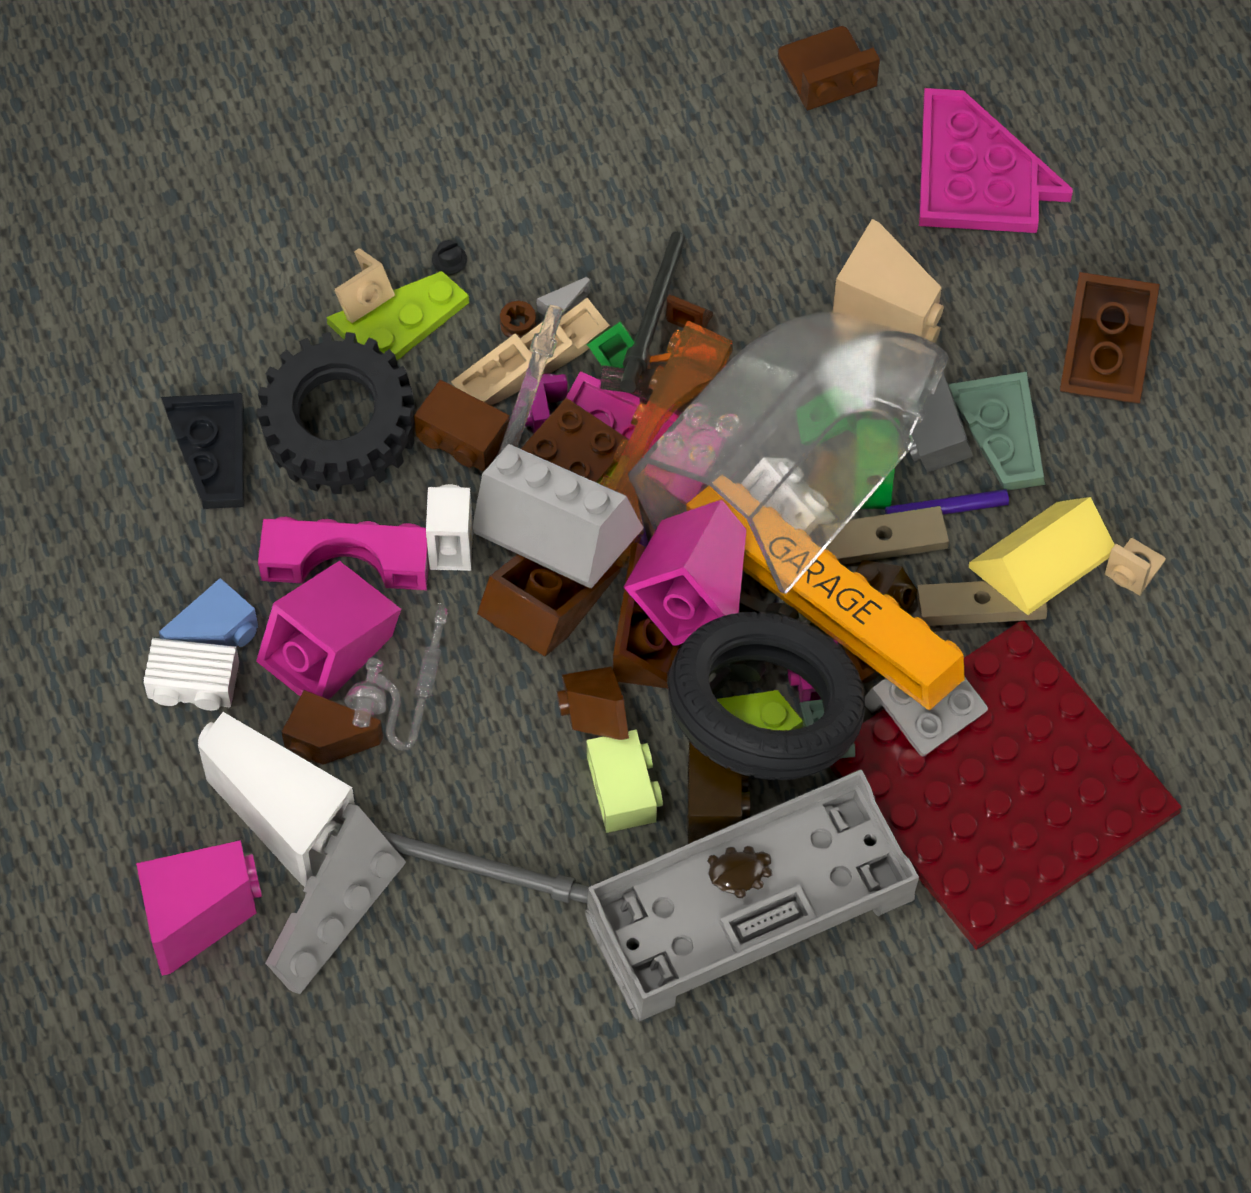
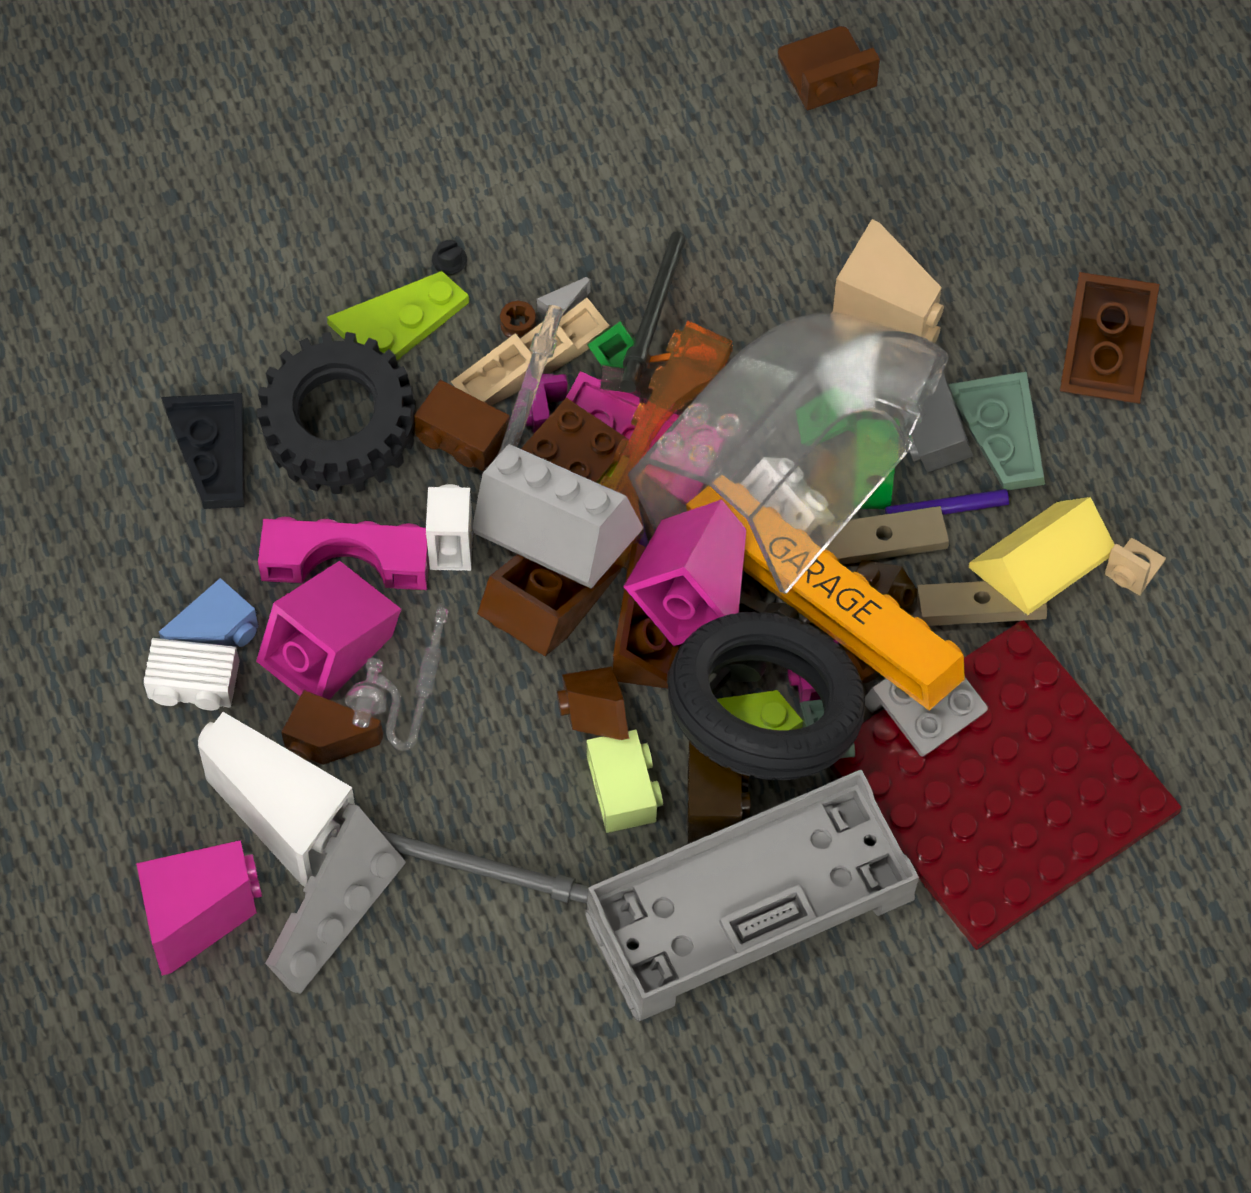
tan bracket [335,248,395,323] -> none
reddish brown slope [666,294,713,335] -> none
dark brown piece [707,846,772,898] -> none
dark pink wing [919,88,1073,233] -> none

